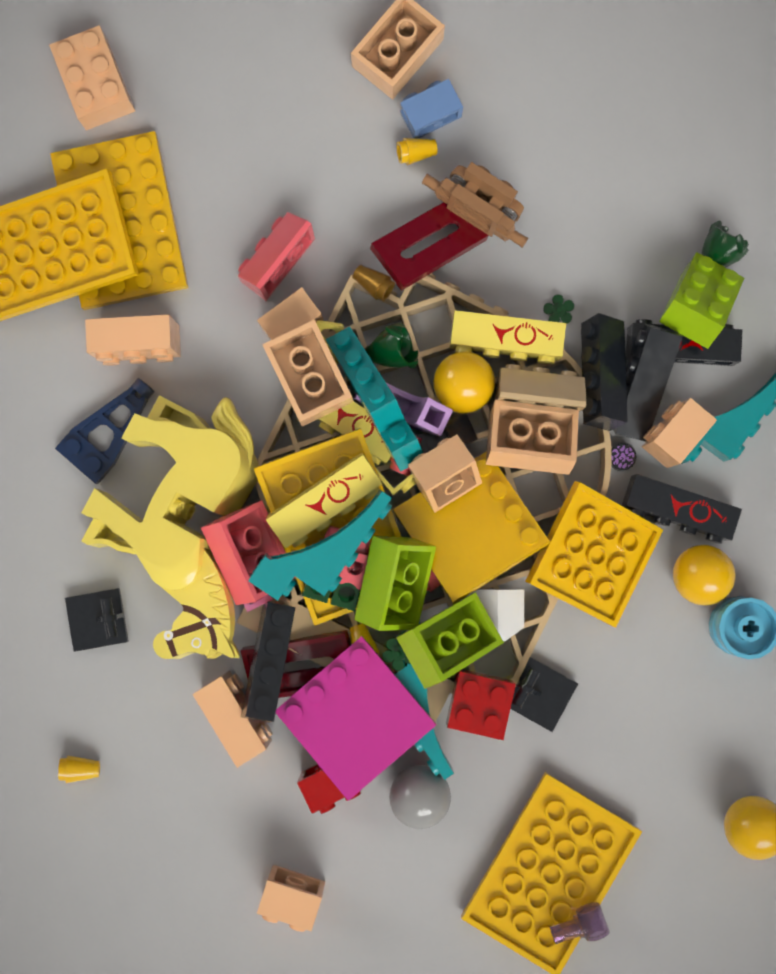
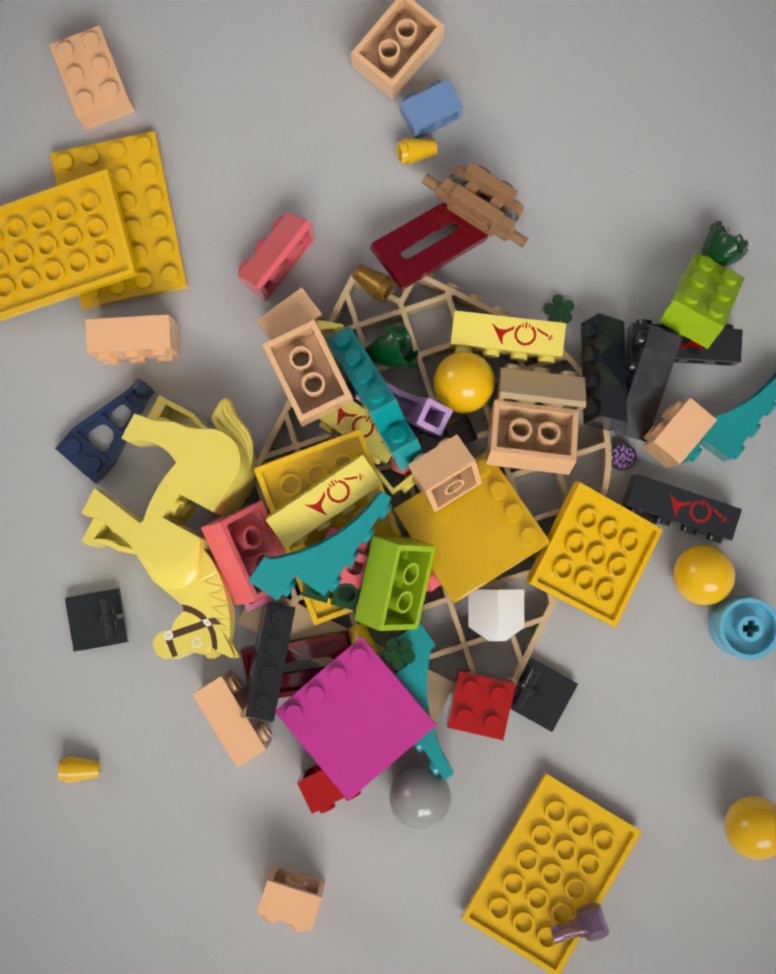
lime brick [396,592,504,689] -> none

